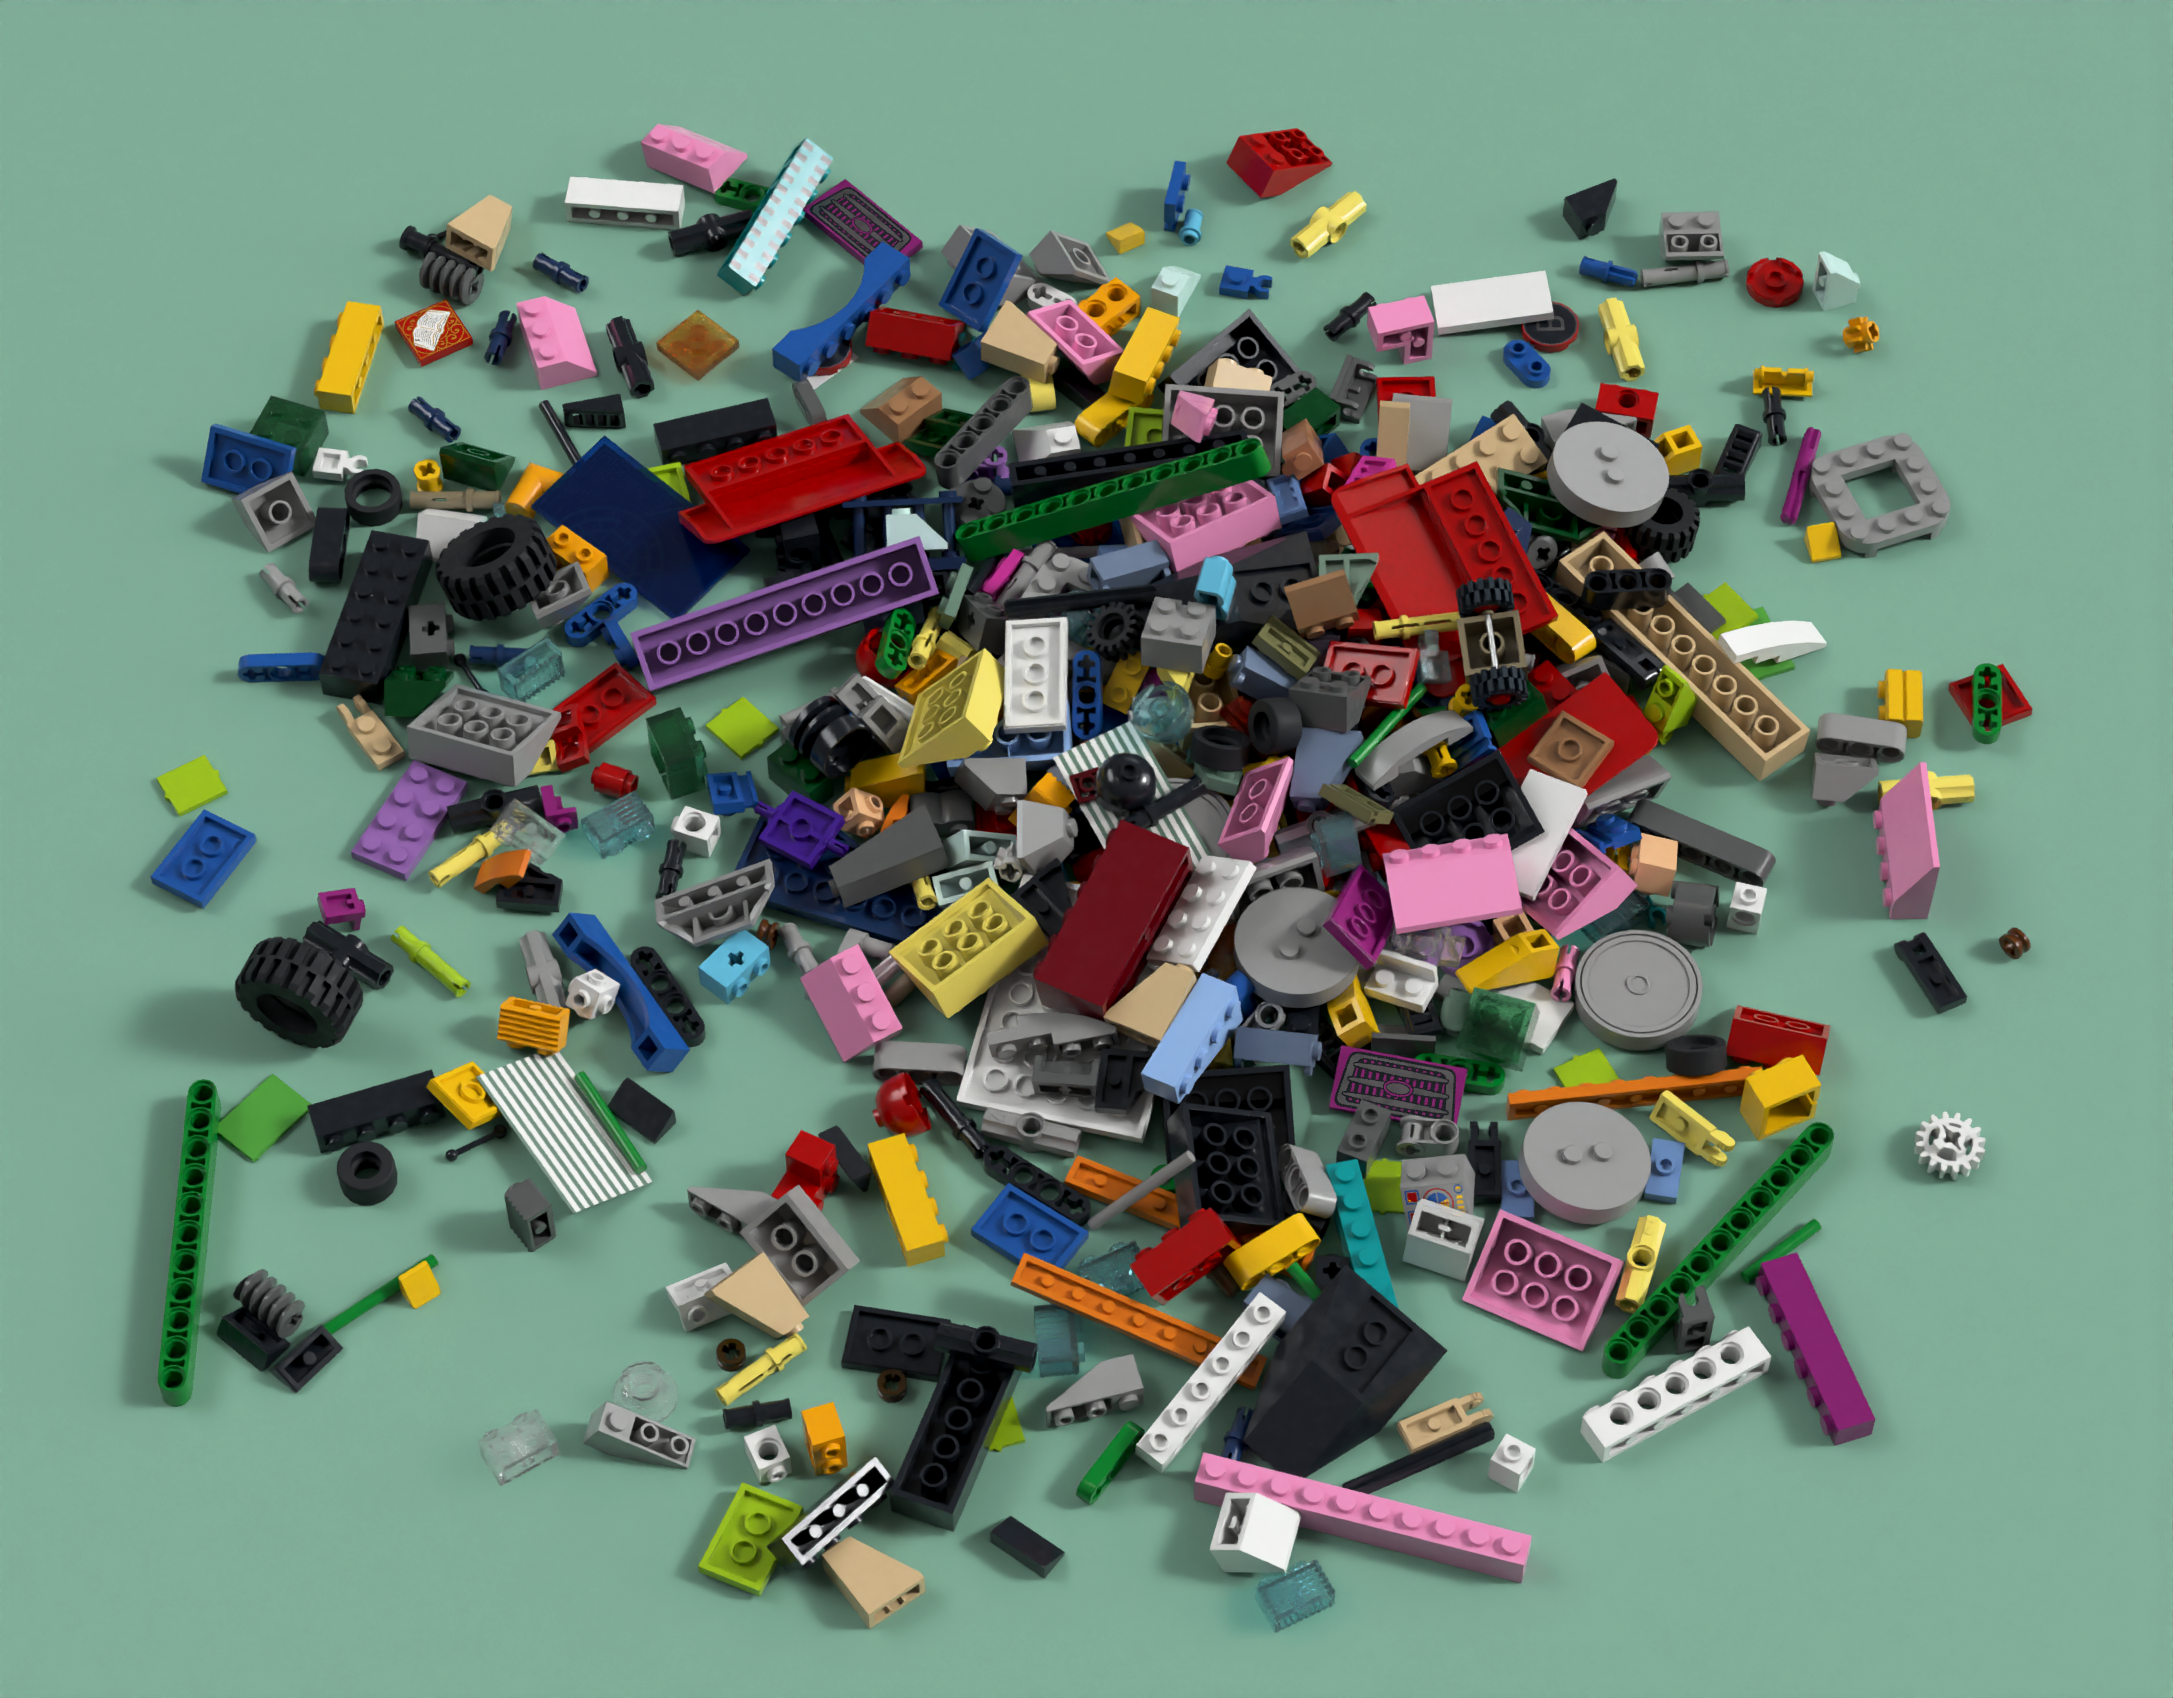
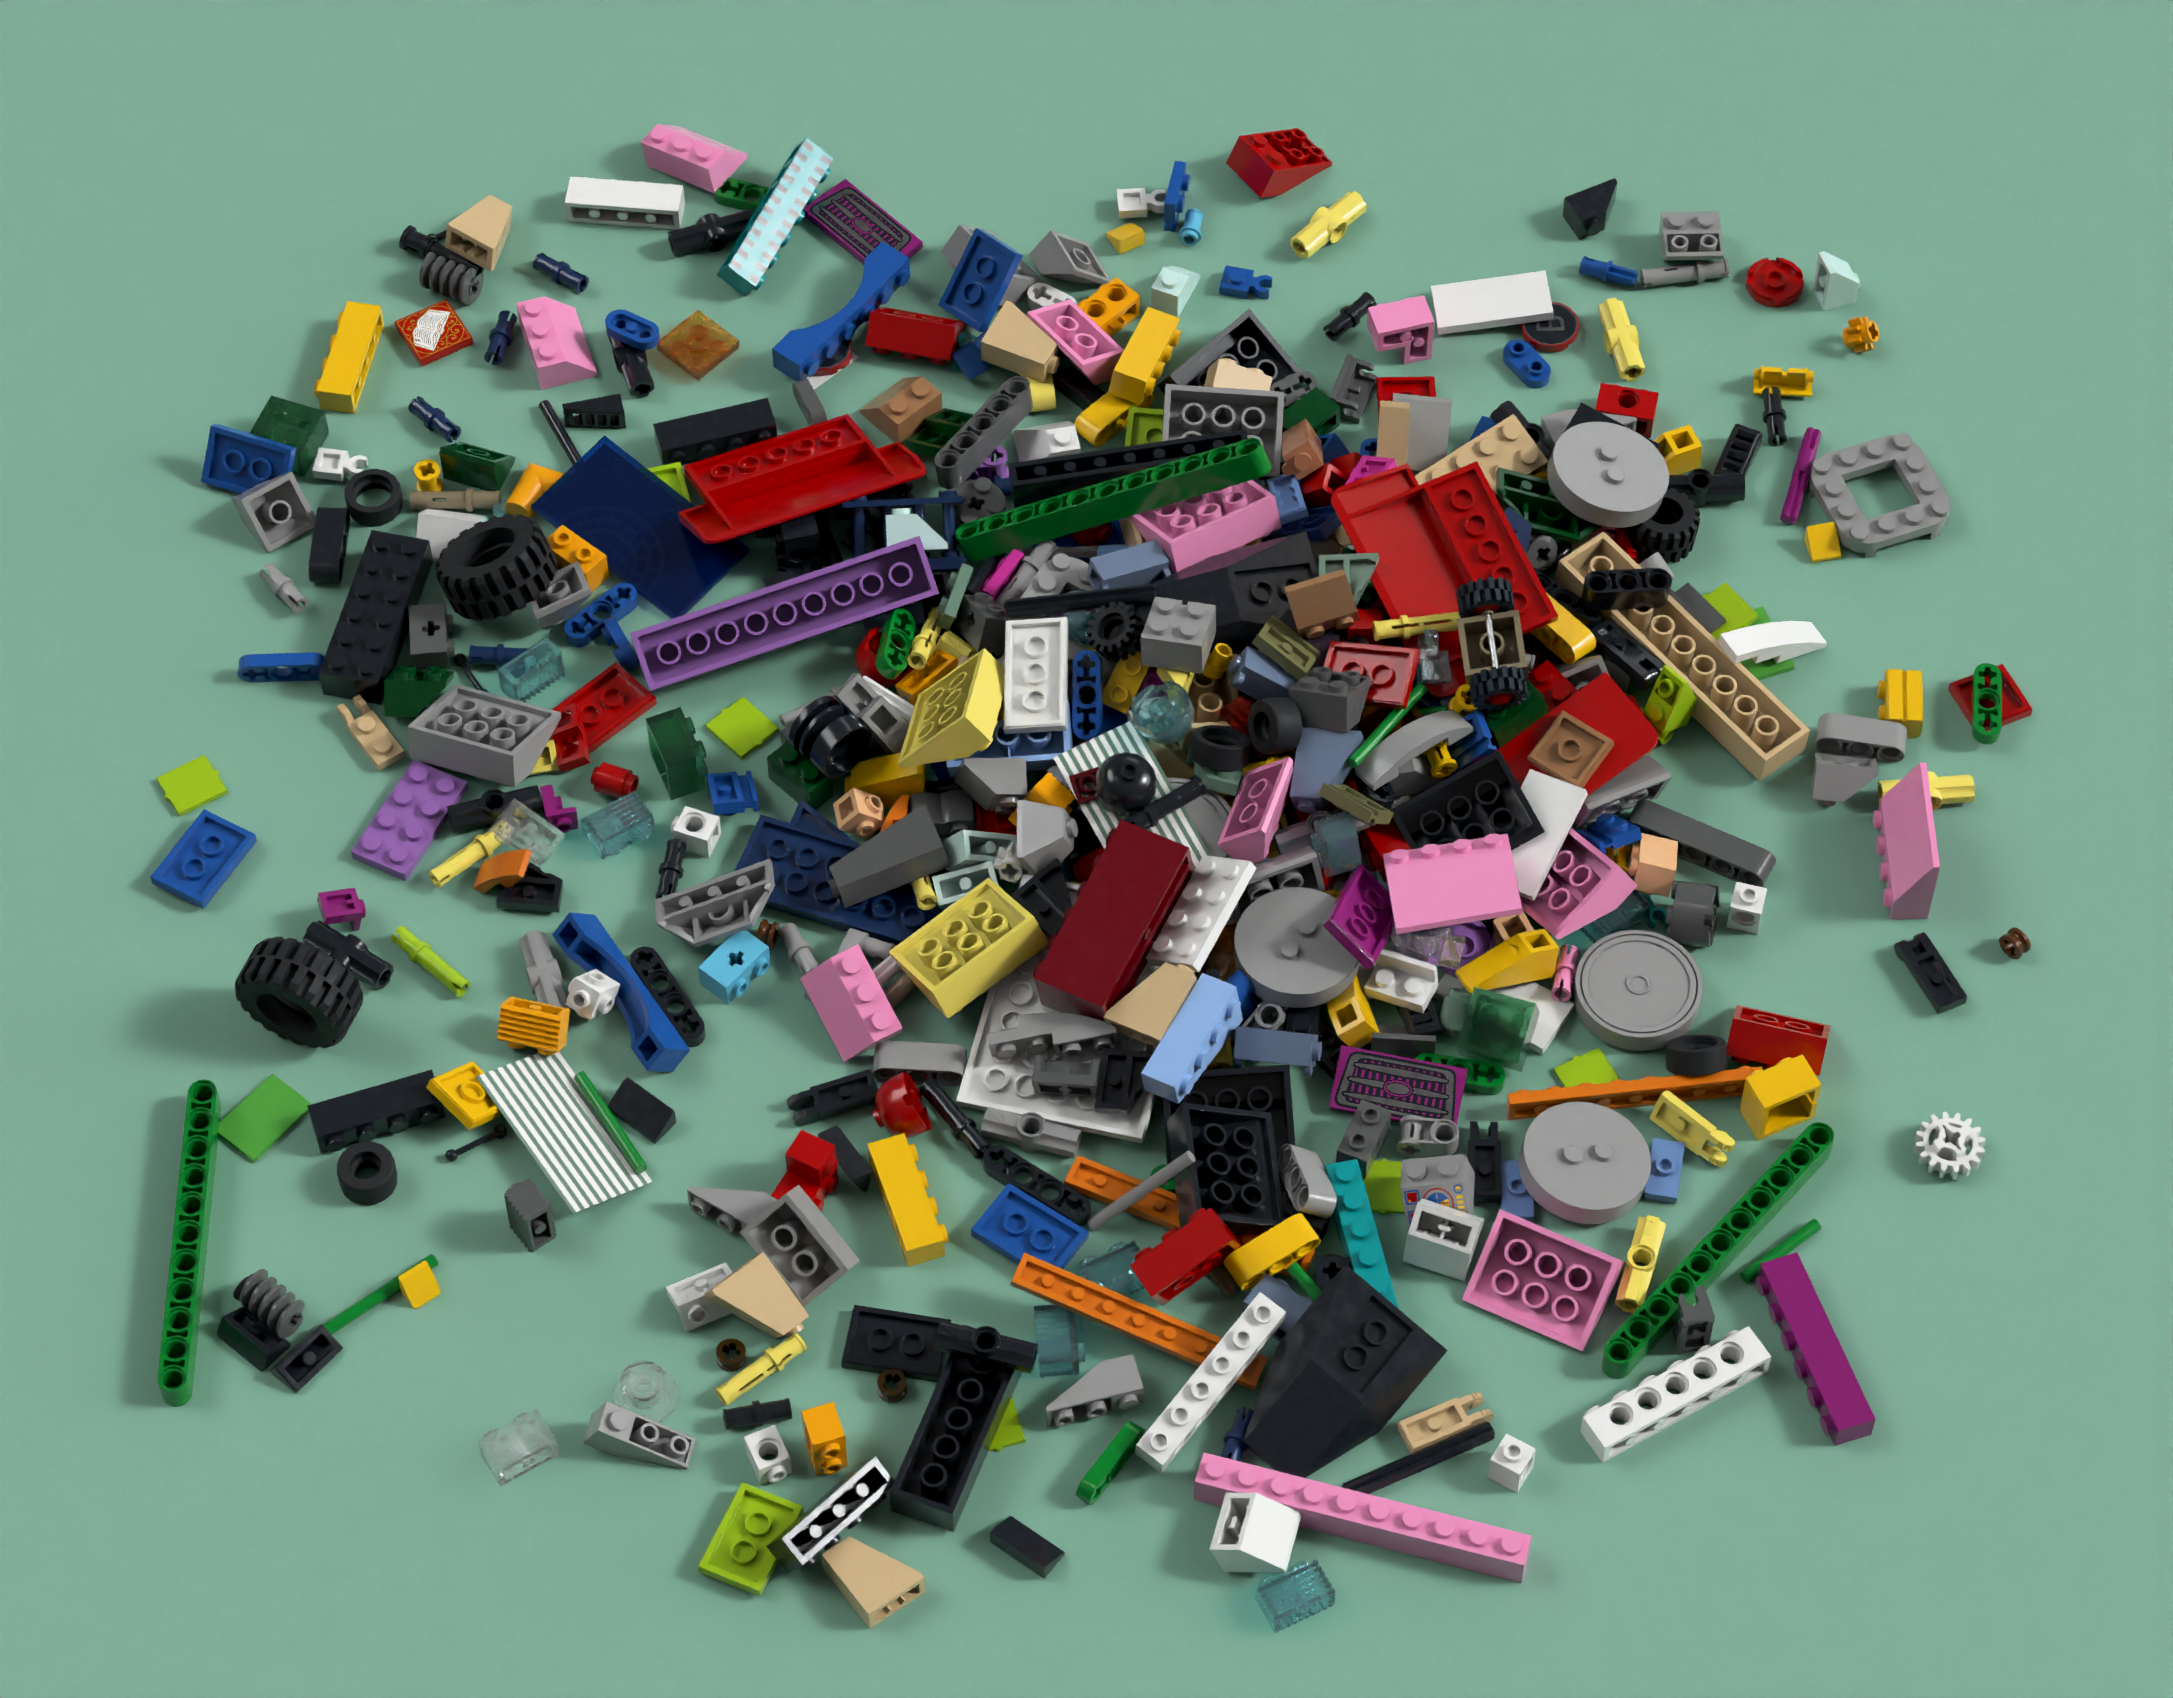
dark purple plate [754,790,849,870] -> none
bright pink slope [1170,390,1218,443] -> none
medium azure brick [1194,556,1236,621] -> none
none -> blue plate [605,309,660,350]
none -> black hinge [786,1069,878,1126]
none -> white plate [1117,188,1166,219]

